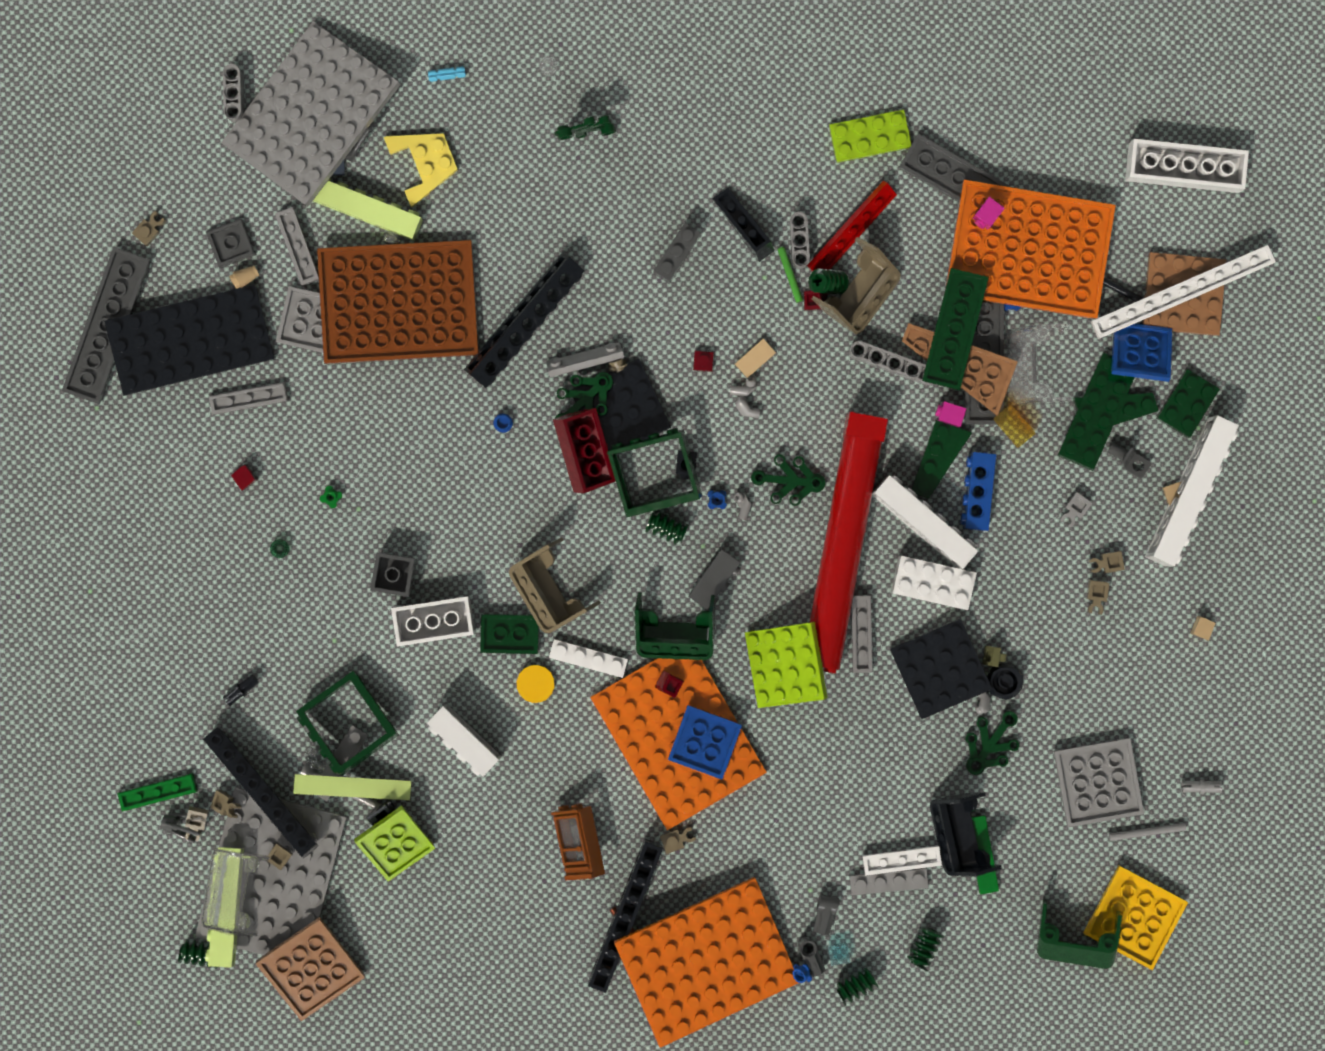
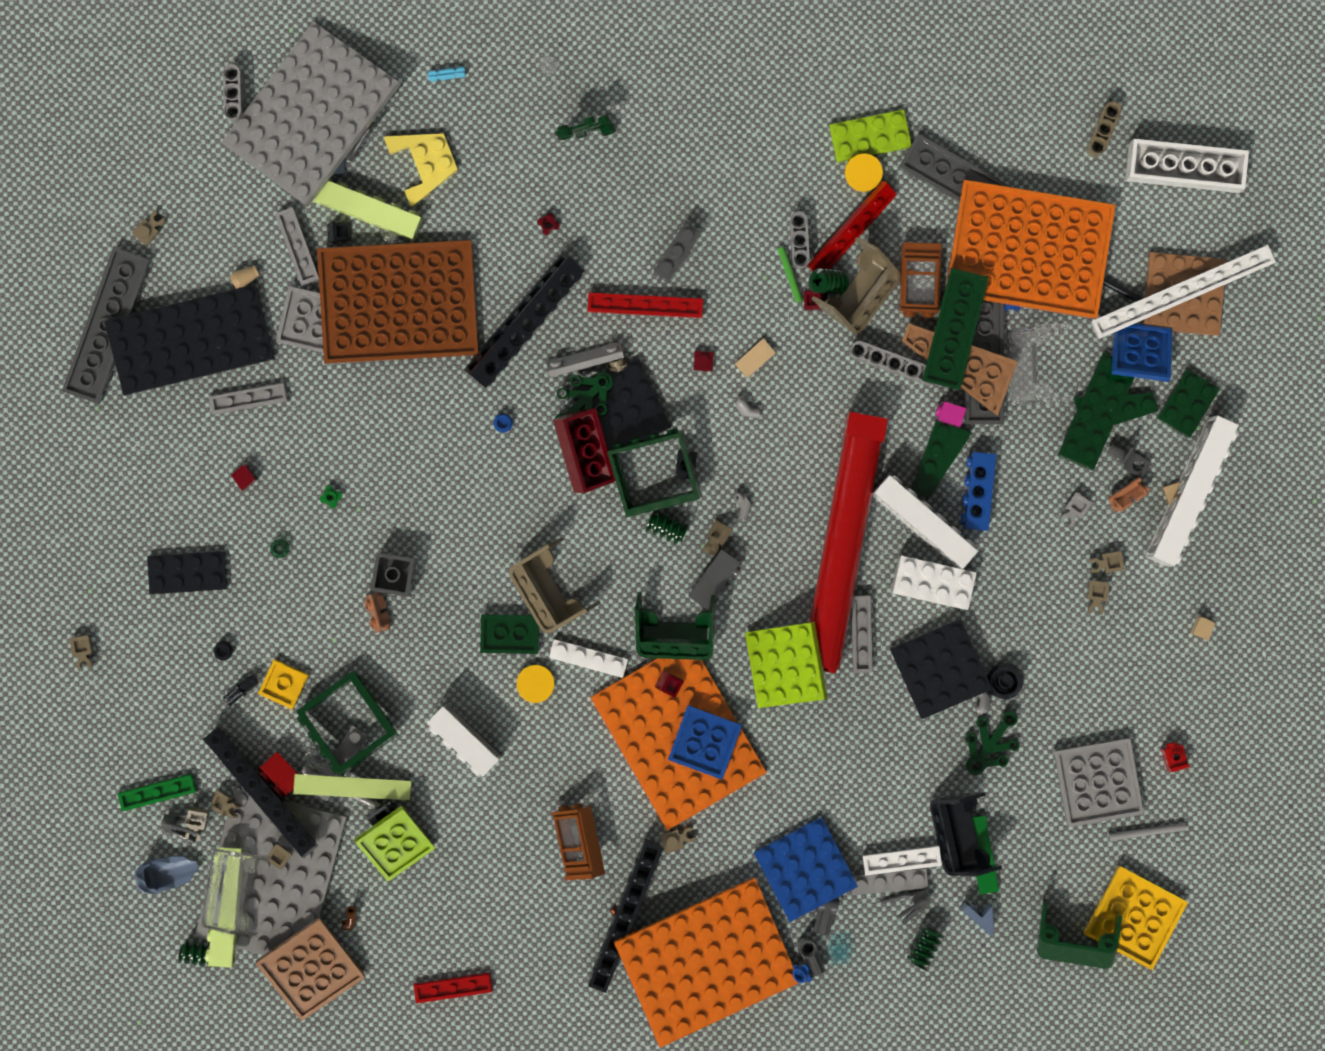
dark grey tile [206,218,256,268] -> none
white brick [391,596,475,646] -> none
blue plate [707,490,727,509] -> none
black slope [713,188,775,262] -> none
light grey arm [730,377,757,396] -> none
dark green plant [751,454,825,506] -> none
dark green piece [837,967,879,1006] -> none
dark pink brick [972,197,1005,230] -> none
olive tile [982,646,1007,667] -> none
clear yellow panel [994,403,1036,448] -> none
light grey pin [1181,779,1222,794] -> none
none -> dark tan plate [69,635,94,670]
none -> sand blue hair [135,856,199,894]
none -> black plate [147,551,228,594]
none -> black plate [214,641,233,661]
none -> yellow tile [258,659,309,710]
none -> red brick [258,752,298,798]
none -> black slope [327,222,352,243]
none -> reddish brown arm [342,906,358,931]
none -> nougat hinge [364,592,391,633]
none -> red tile [413,972,493,1004]
none -> dark red plate [537,213,560,235]
none -> red plate [587,293,703,319]
none -> dark tan plate [703,520,732,557]
none -> blue plate [754,817,858,922]
none -> yellow tile [844,153,883,192]
none -> dark grey plant [880,889,931,924]
none -> dark orange door [899,242,942,318]
none -> sand blue slope [960,902,994,936]
none -> dark tan beam [1086,101,1121,158]
none -> nougat hinge [1108,477,1150,513]
none -> red brick [1161,741,1190,773]

